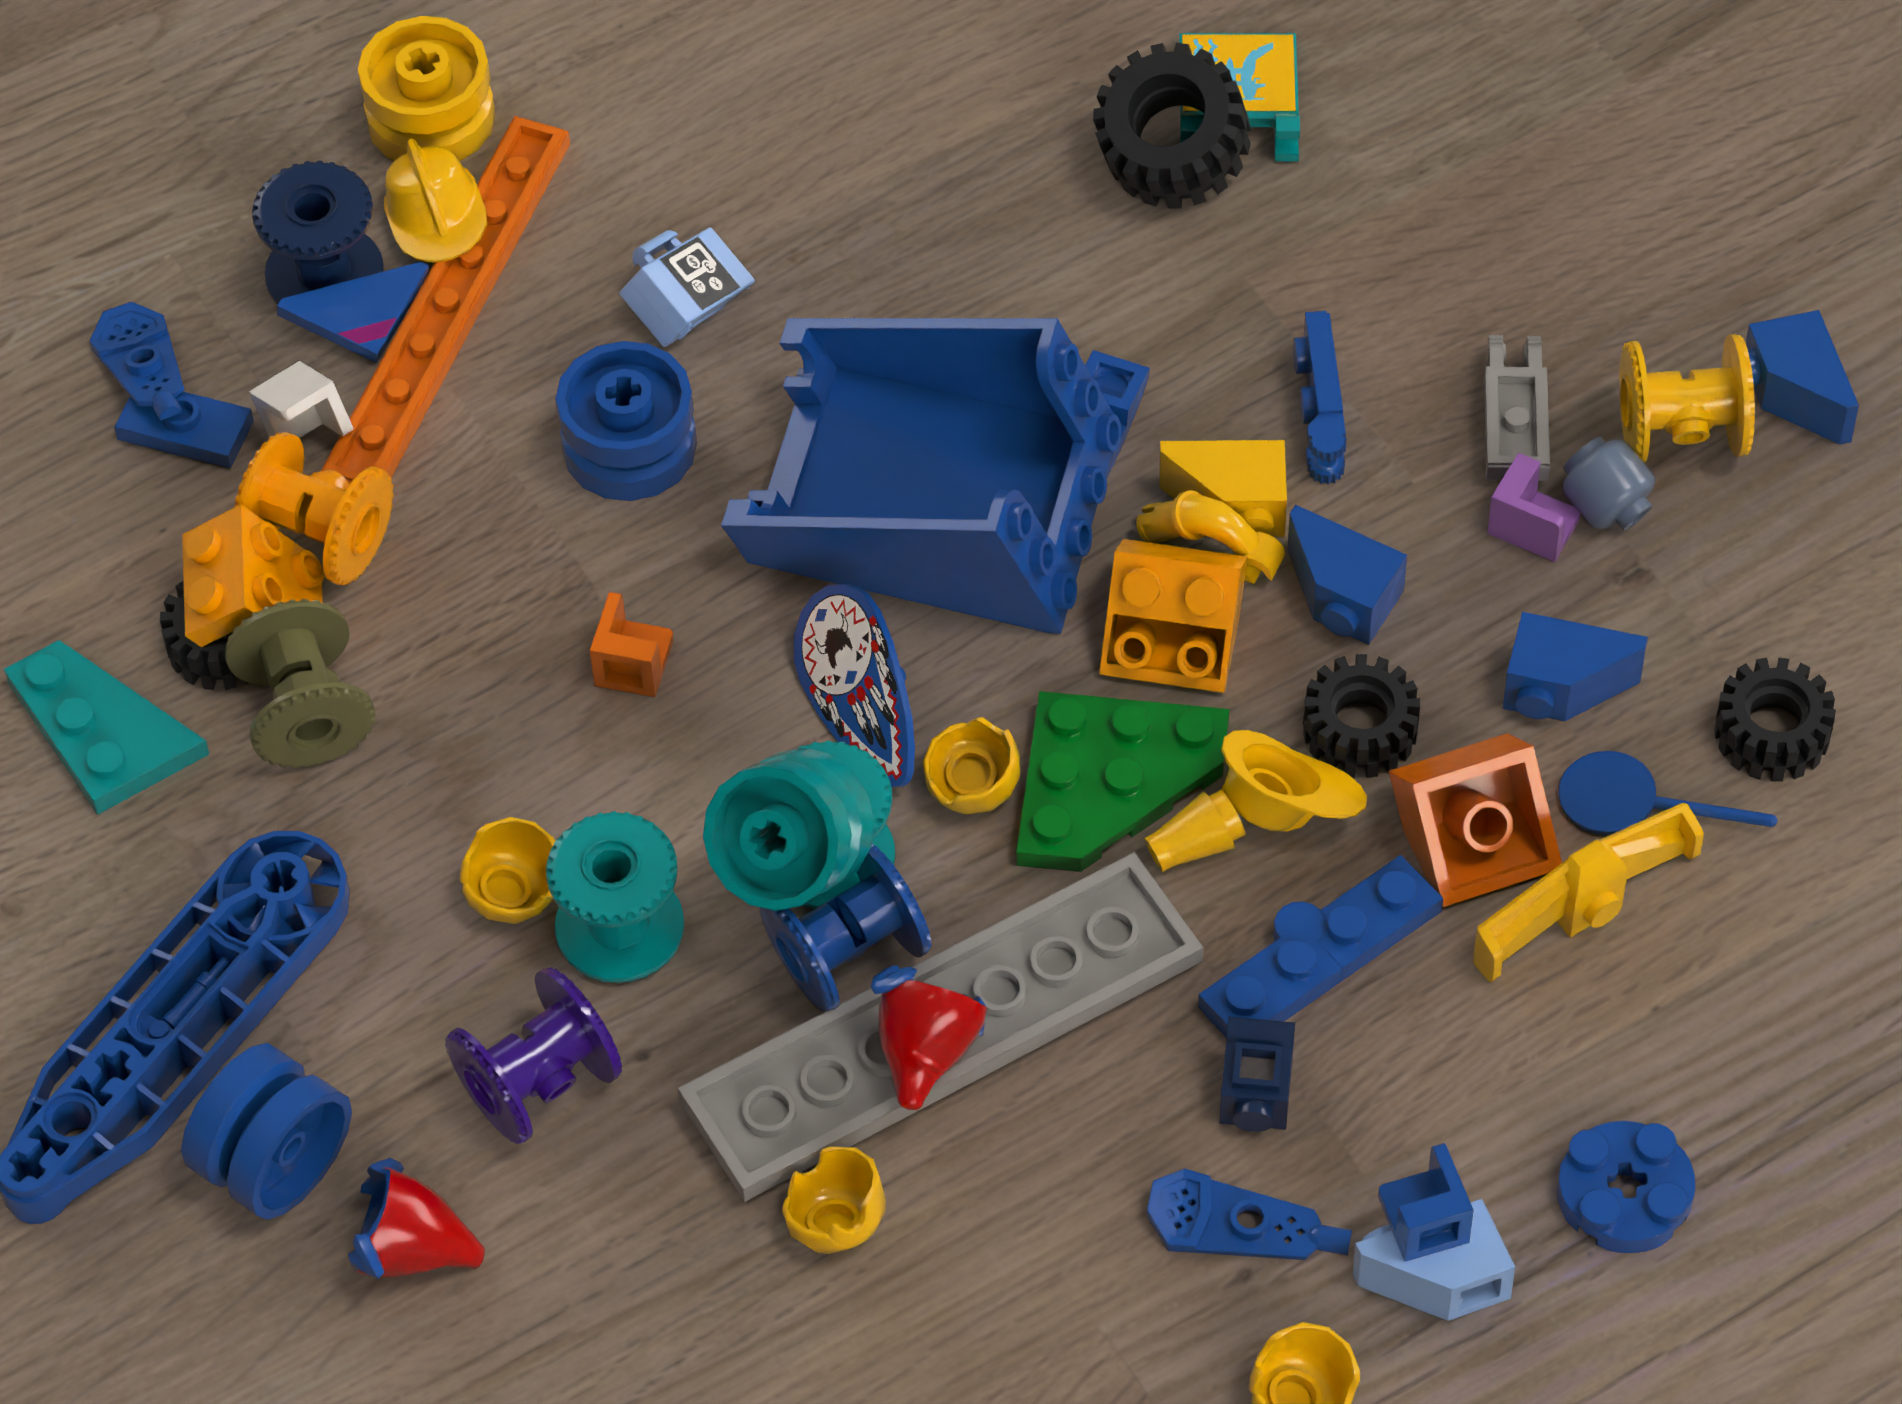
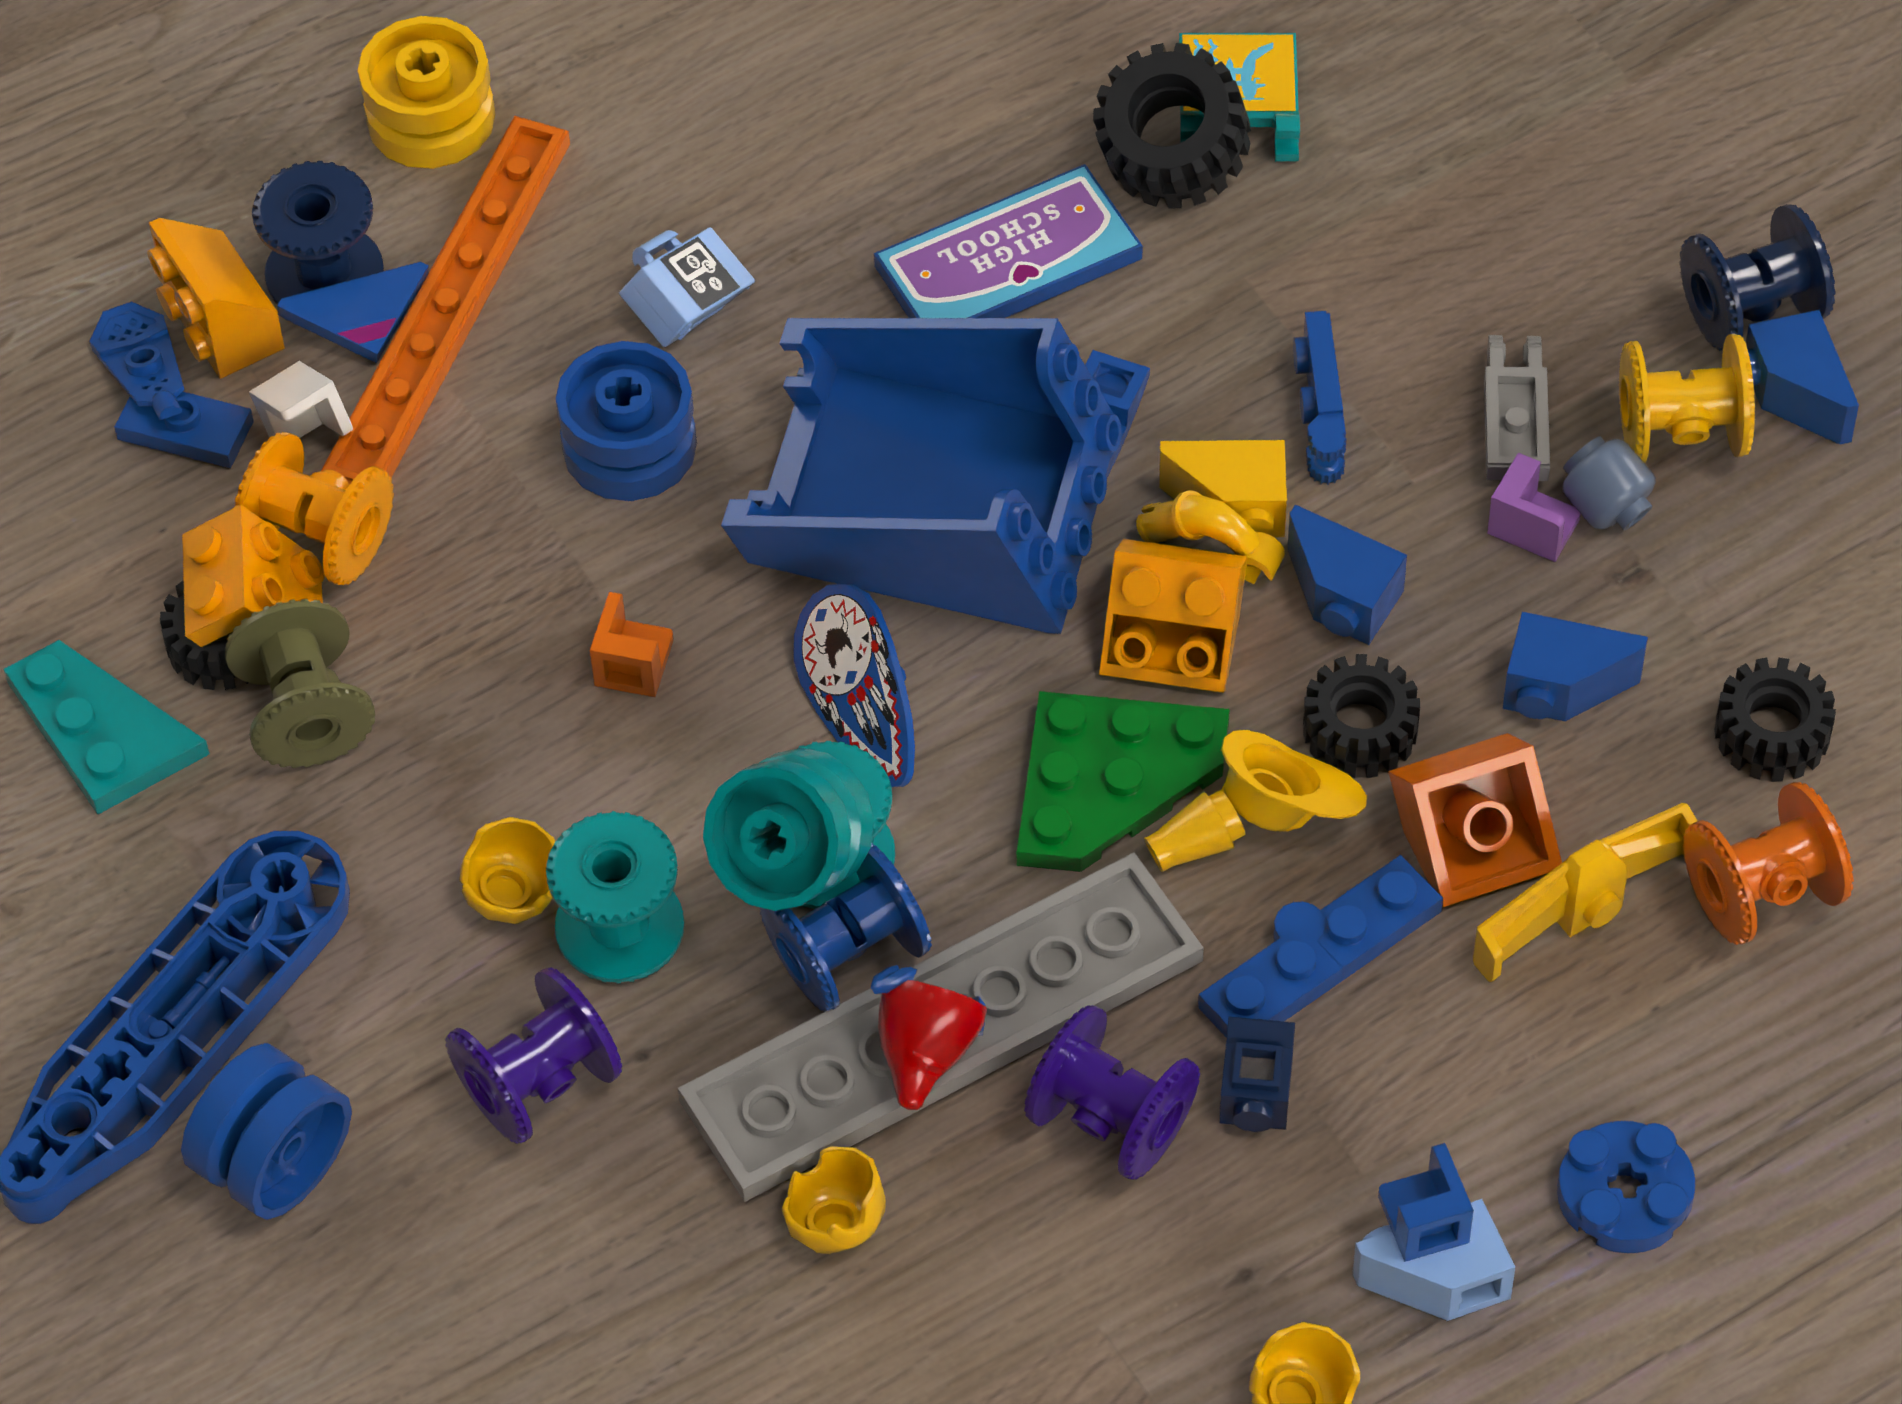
red hat [348,1158,485,1279] -> none
yellow piece [384,138,487,263] -> none
yellow hair [922,717,1020,815] -> none
blue piece [1147,1168,1352,1260] -> none
blue piece [1559,751,1778,835] -> none
none -> light orange slope [147,218,285,379]
none -> tile [874,164,1143,318]
none -> dark purple hose [1024,1005,1200,1180]
none -> dark blue hose [1679,204,1836,351]
none -> orange hose [1683,782,1854,945]

